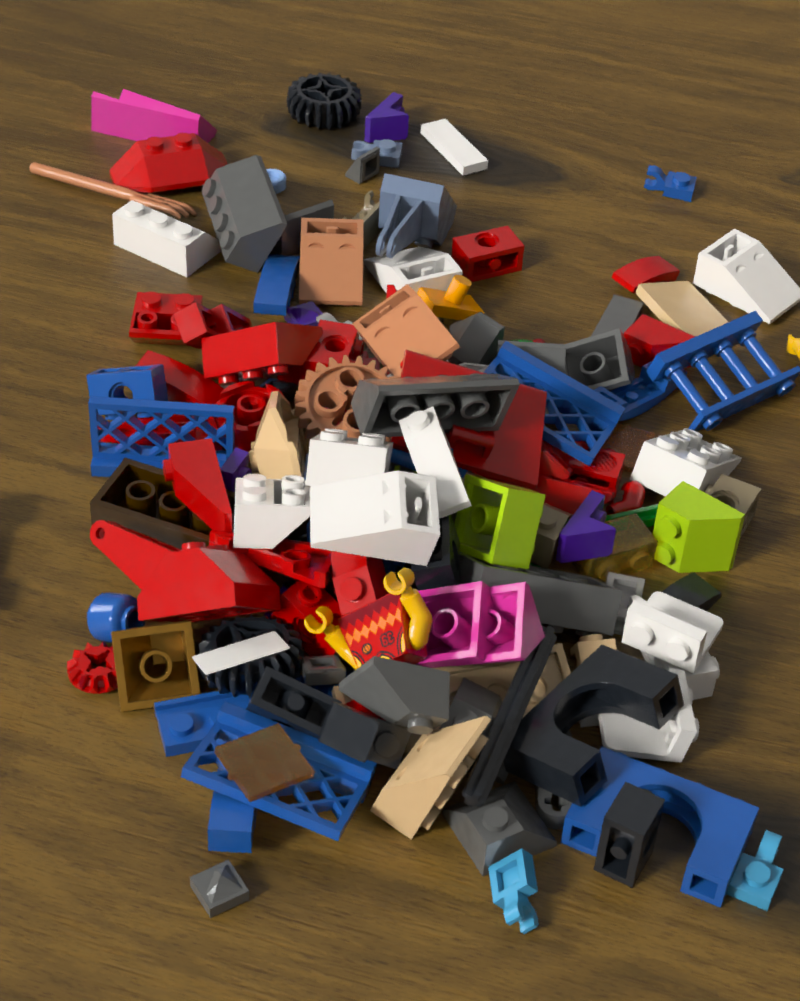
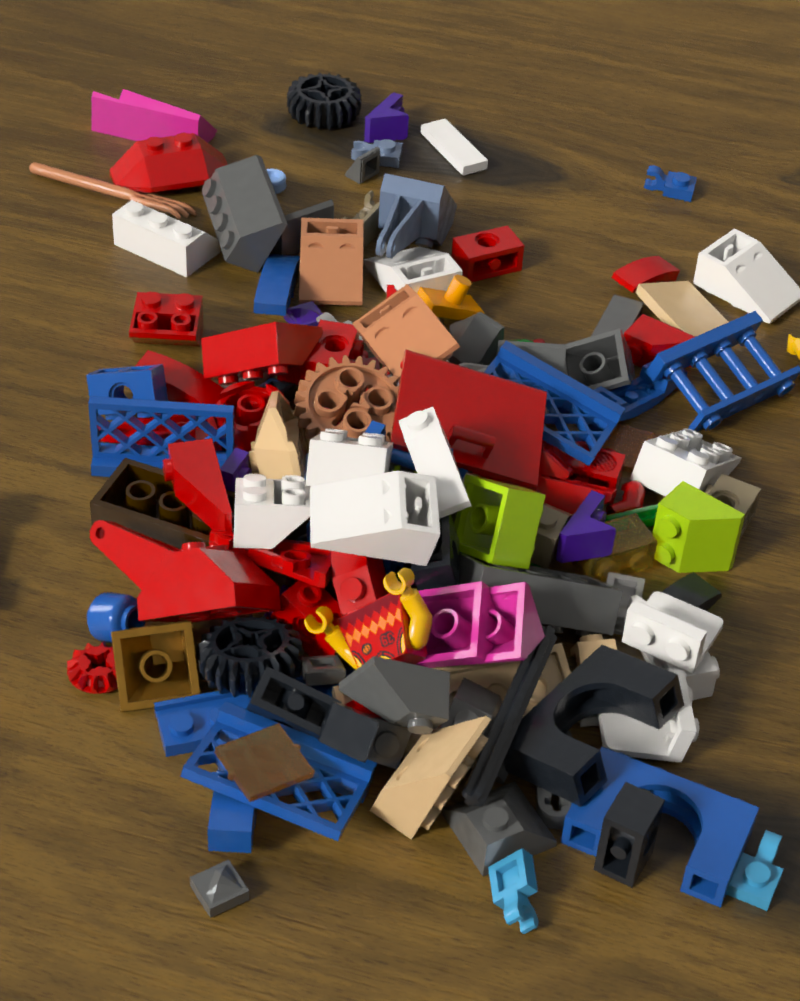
red slope [173,302,252,349] -> none
white sticker [192,631,290,675] -> none
dark grey slope [351,373,520,437] -> none

